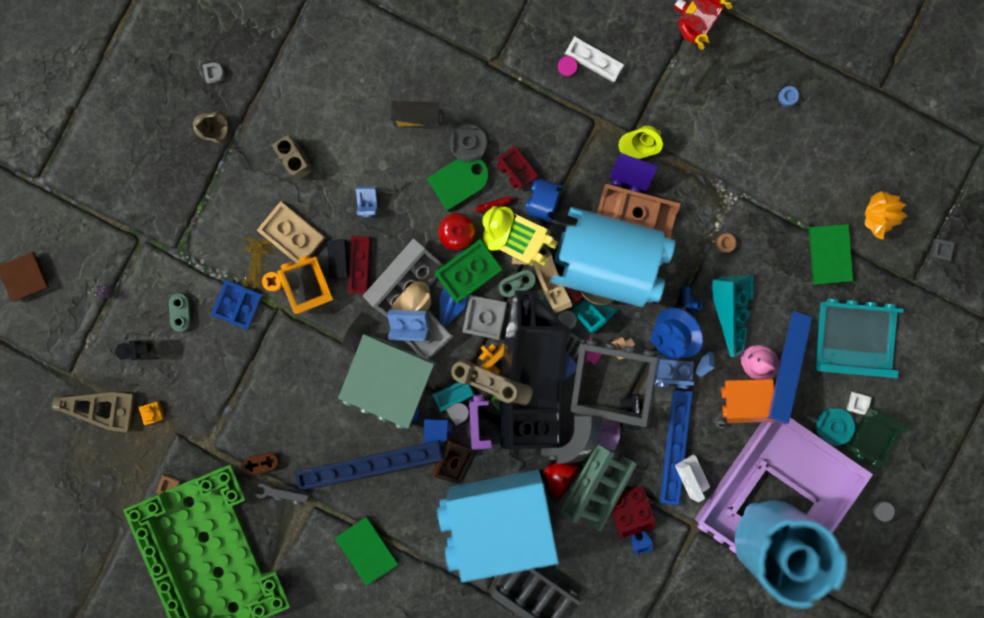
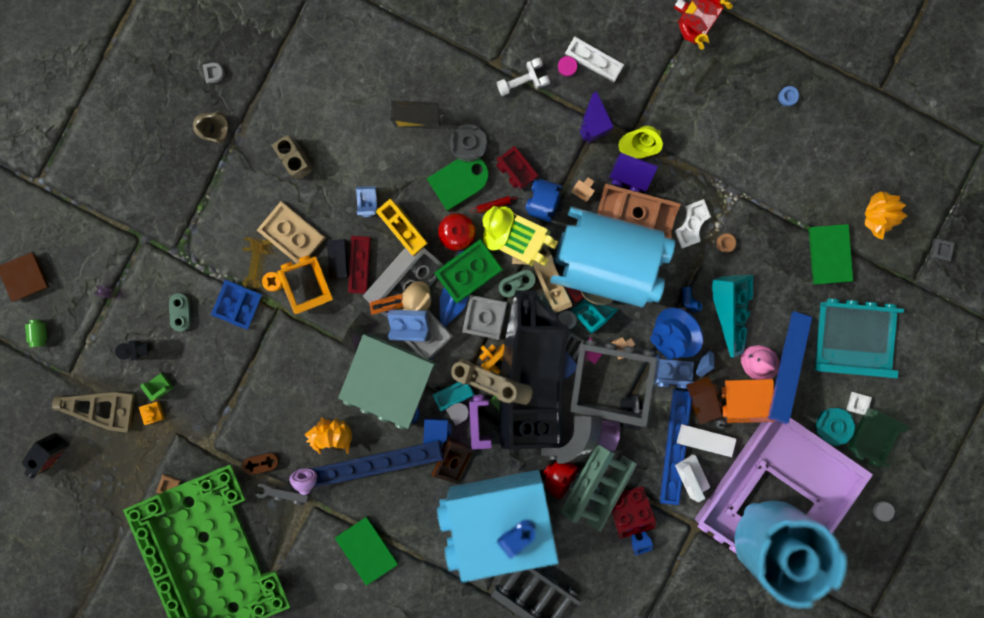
none -> black torso [22,433,70,479]
none -> bright green brick [25,319,47,347]
none -> bright green panel [140,373,174,401]
none -> lavender brick [289,469,317,495]
none -> light orange hair [305,417,352,454]
none -> orange sticker [370,294,403,315]
none -> yellow slope [376,199,428,256]
none -> blue piece [496,520,536,559]
none -> white bar [497,57,550,96]
none -> light nougat tile [571,177,594,202]
none -> dark purple slope [579,91,613,144]
none -> white tile [674,199,711,249]
none -> white tile [677,424,736,457]
none -> reddish brown brick [686,377,723,424]

